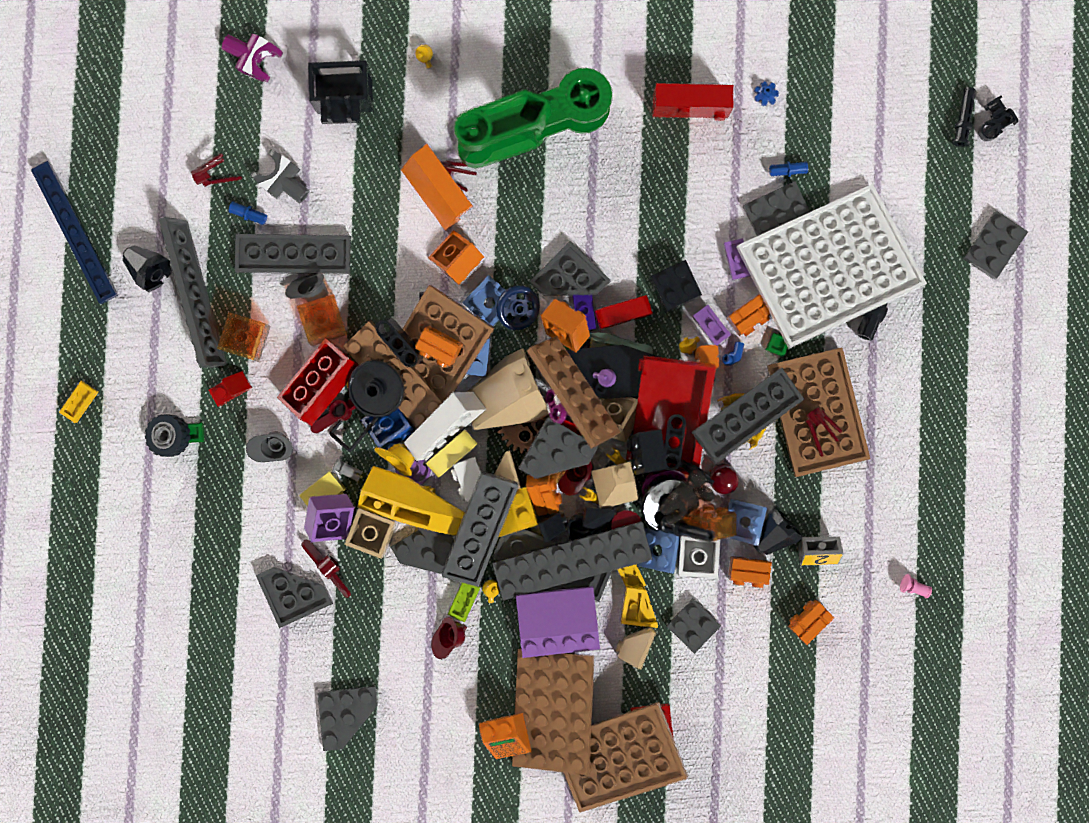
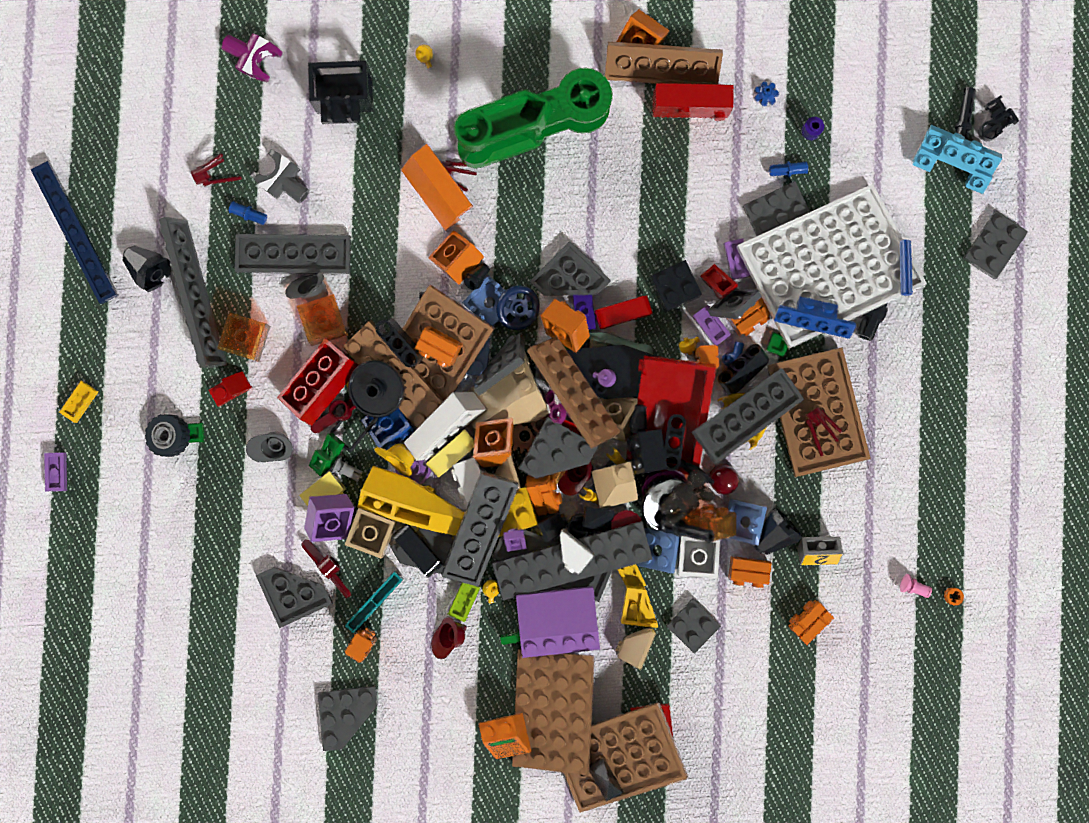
none -> medium lavender plate [44,452,67,492]
none -> green slope [309,433,345,477]
none -> teal piece [345,571,404,634]
none -> orange brick [345,628,377,662]
none -> black beam [392,524,443,578]
none -> black cone [464,263,490,290]
none -> orange slope [473,418,513,468]
none -> dark grey plate [474,333,525,396]
none -> green tile [500,632,520,645]
none -> medium lavender plate [504,529,527,552]
none -> white slope [560,528,594,574]
none -> black slope [589,757,624,802]
none -> medium nougat plate [605,42,723,84]
none -> orange slope [616,9,669,45]
none -> black cone [629,404,648,433]
none -> red slope [700,264,738,299]
none -> dark grey plate [708,288,762,319]
none -> black beam [717,344,769,395]
none -> blue bracket [774,296,856,339]
none -> dark purple brick [802,117,824,140]
none -> blue axle [899,239,913,296]
none -> medium azure bracket [912,125,1002,194]
none -> orange bush [944,587,964,605]

